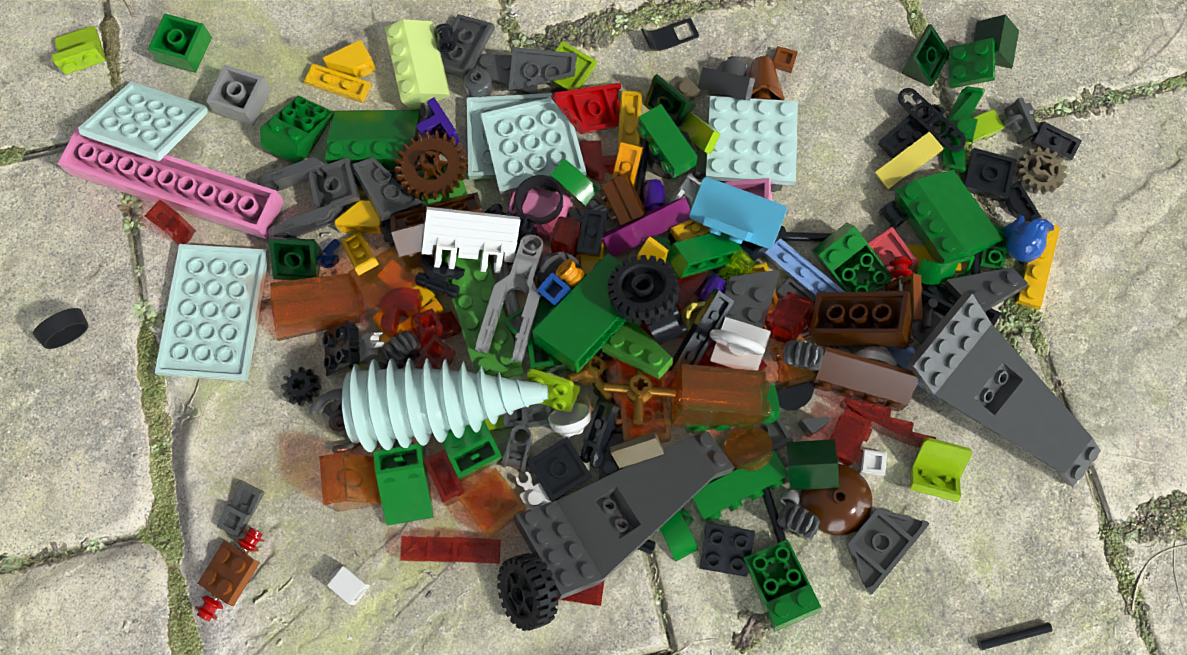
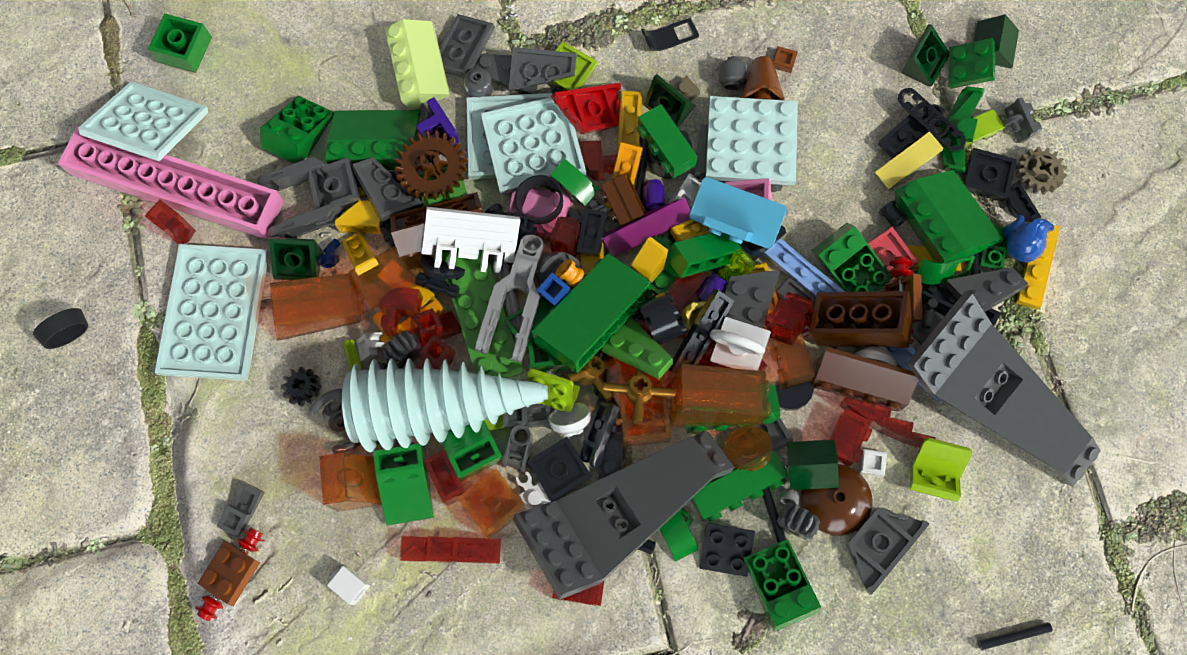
lime bracket [51,26,106,75] -> none
light grey brick [206,65,271,126] -> none
yellow tile [304,63,372,103] -> none
black hinge [322,320,361,376] -> none
yellow slope [323,40,376,78] -> none
black bush [434,24,456,53] -> none
black wheel [497,553,559,631] -> none
black wheel [607,255,679,325] -> none
dark tan tile [610,433,664,468] -> none
lime tile [680,112,720,154] -> none
dark grey tile [698,67,755,101] -> none
black bar [781,232,833,242] -> none
dark grey gear [783,340,824,371] -> none
dark grey slope [798,417,830,437] -> none
black plate [1031,121,1082,161] -> none

